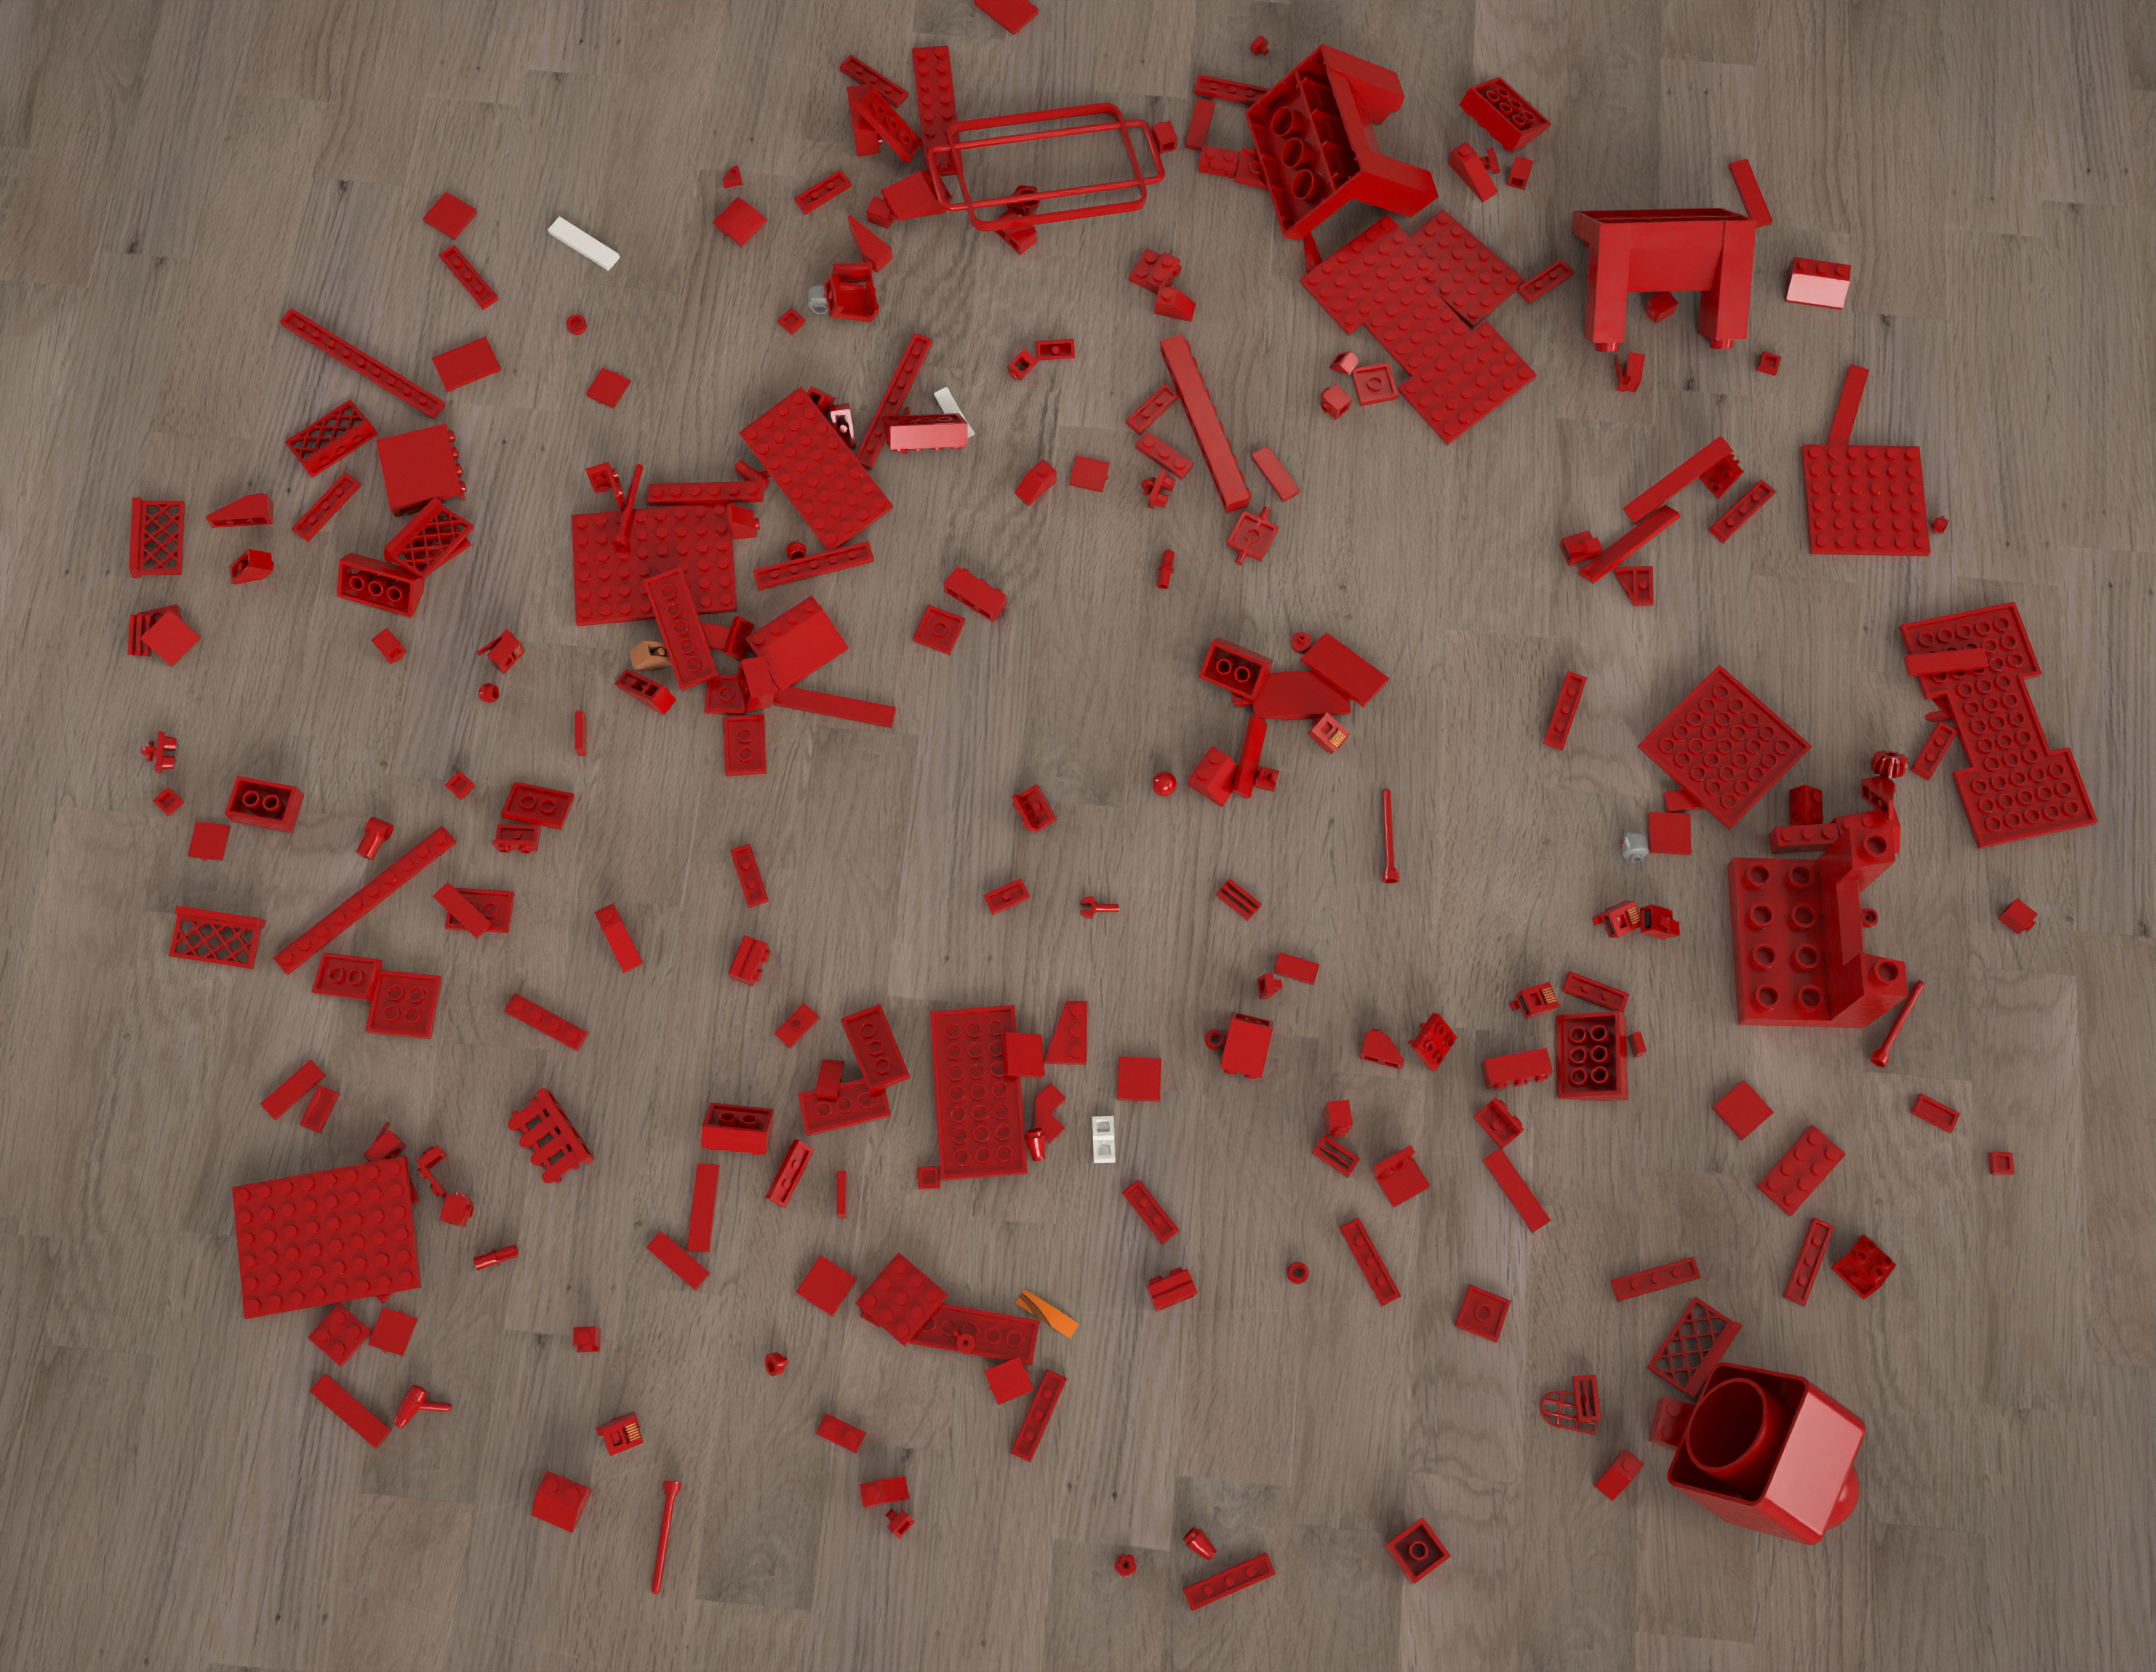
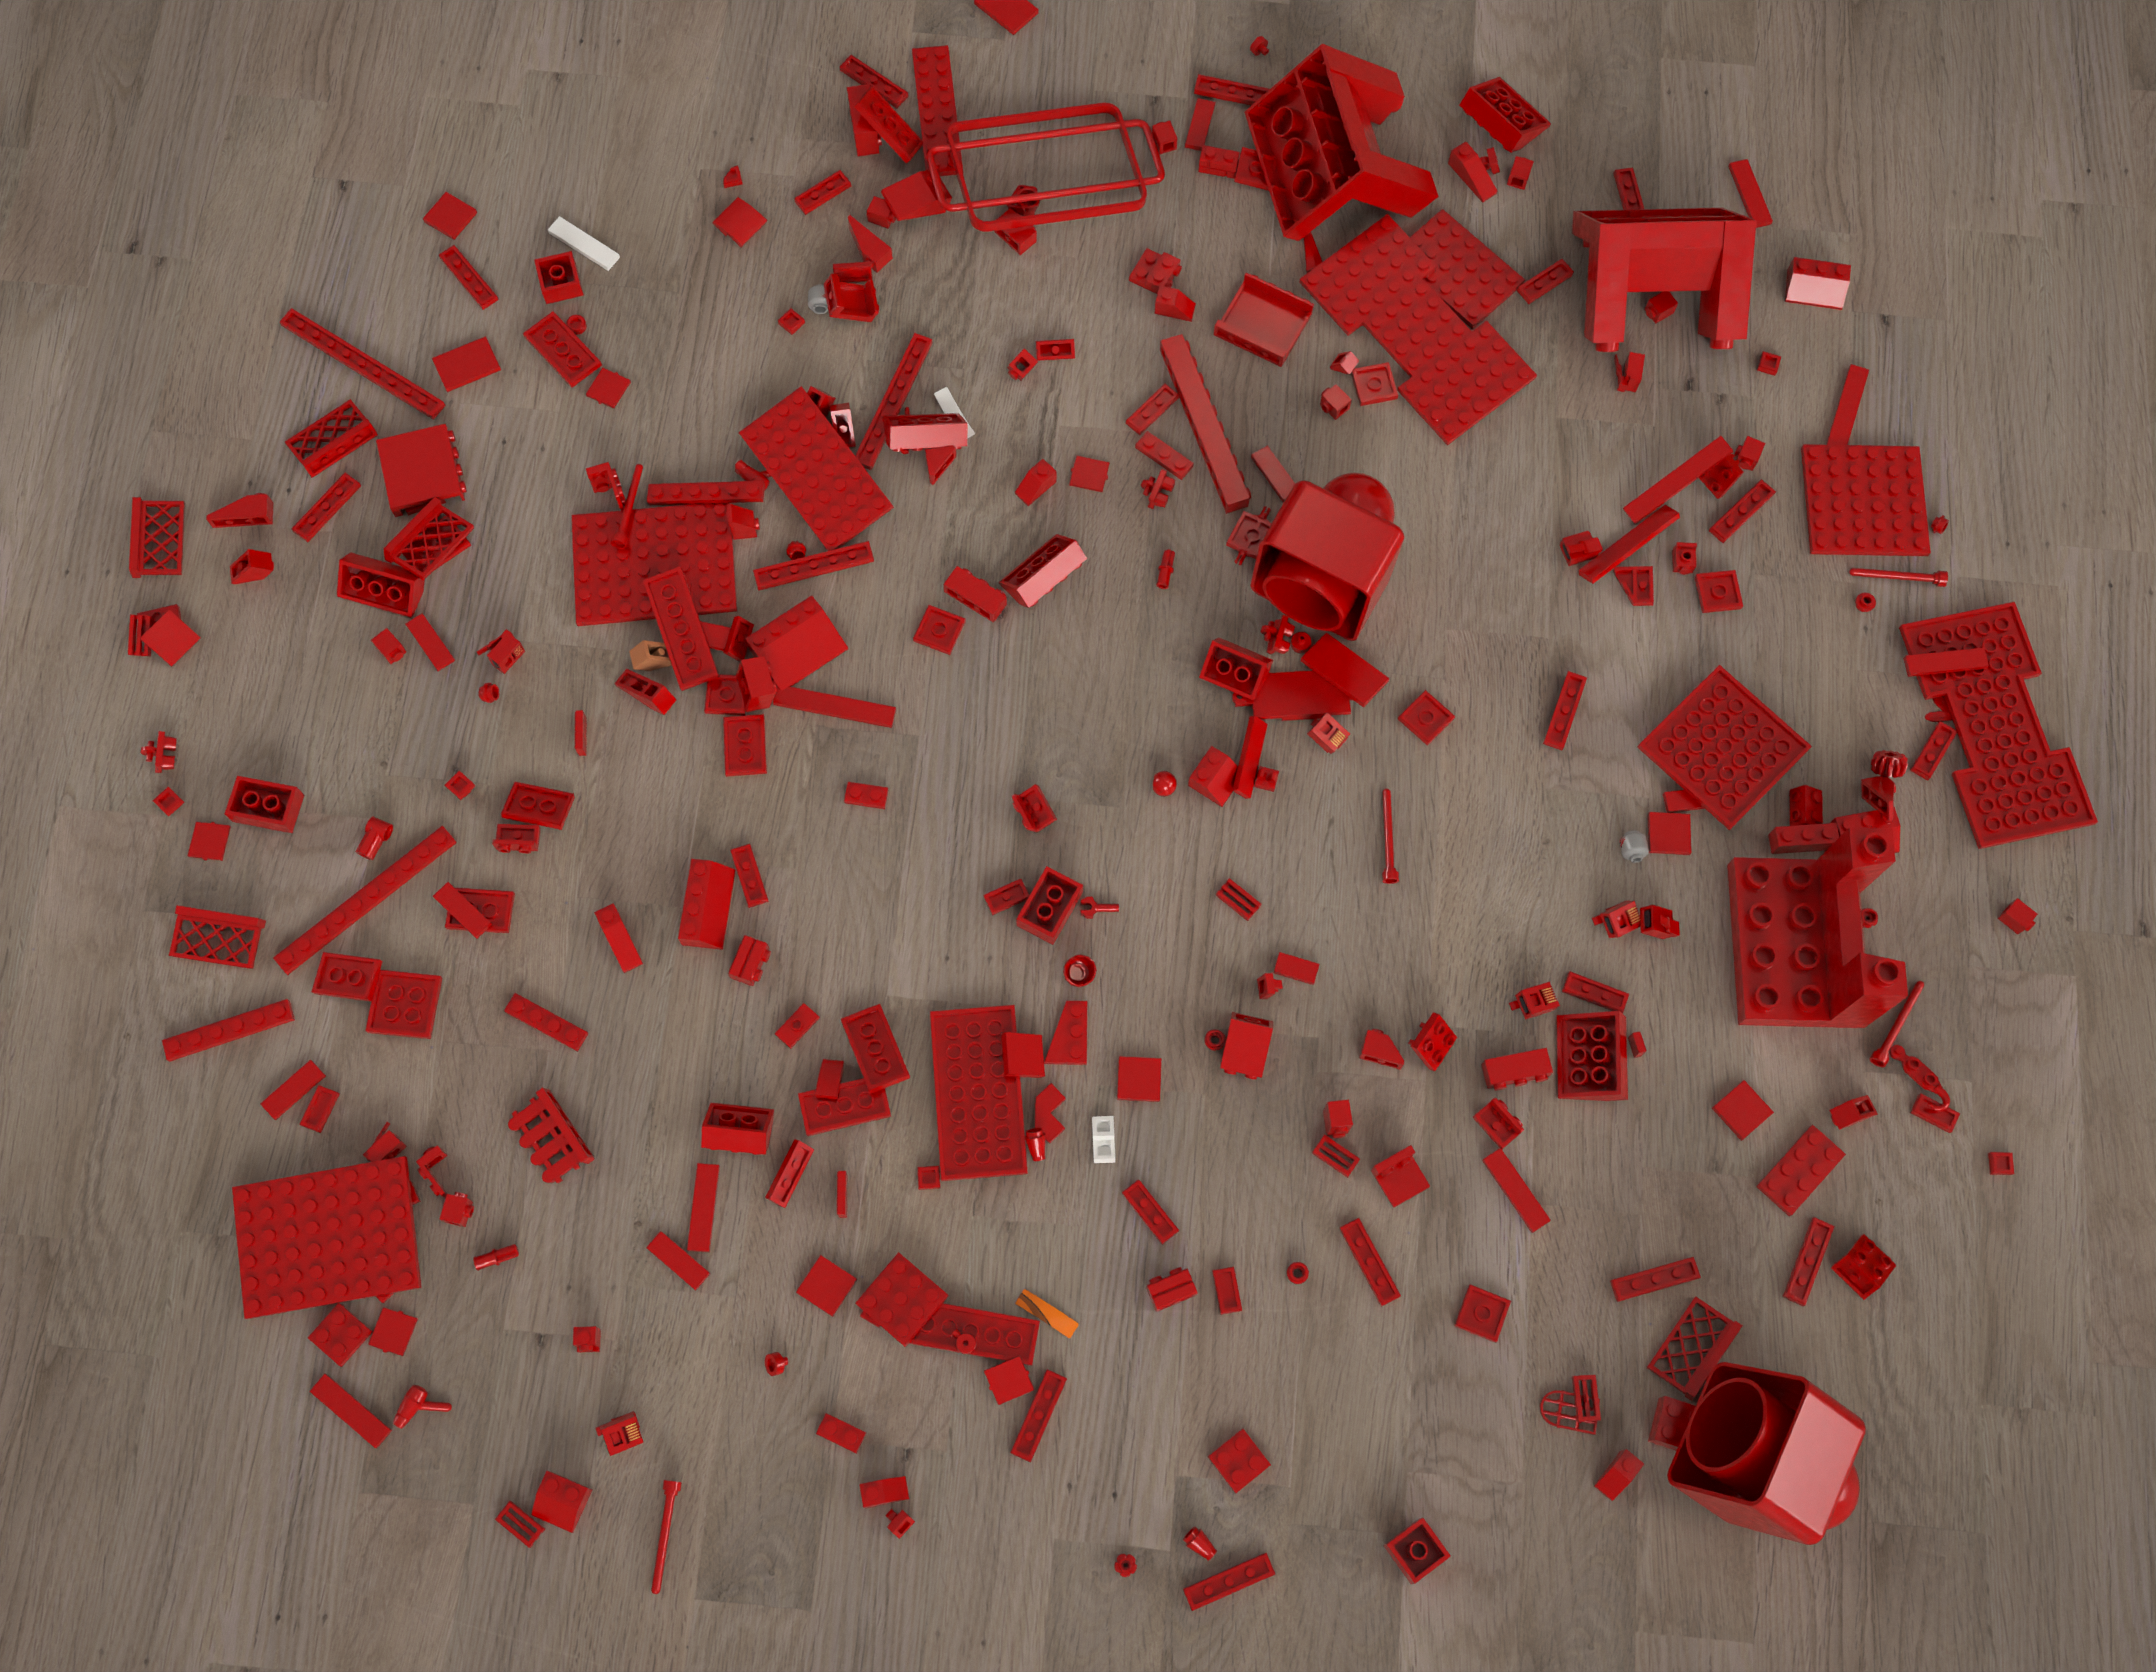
none -> red plate [162,999,295,1062]
none -> red tile [405,613,455,671]
none -> red tile [495,1501,545,1548]
none -> red plate [523,311,602,388]
none -> red brick [534,251,584,304]
none -> red slope [678,859,736,950]
none -> red plate [844,782,889,809]
none -> red slope [925,446,956,485]
none -> slope [999,534,1087,608]
none -> red brick [1016,866,1083,945]
none -> red hair [1063,955,1097,987]
none -> red plate [1208,1429,1271,1494]
none -> red tile [1212,1267,1242,1315]
none -> red panel [1214,272,1314,367]
none -> red piece [1250,473,1404,641]
none -> red hips [1260,615,1295,654]
none -> red tile [1398,690,1456,746]
none -> red tile [1613,167,1644,210]
none -> red brick [1672,542,1697,575]
none -> red plate [1695,570,1743,613]
none -> red brick [1734,436,1766,471]
none -> red slope [1829,1095,1878,1130]
none -> red piece [1849,568,1948,587]
none -> red plate [1855,592,1876,612]
none -> red piece [1889,1045,1950,1111]

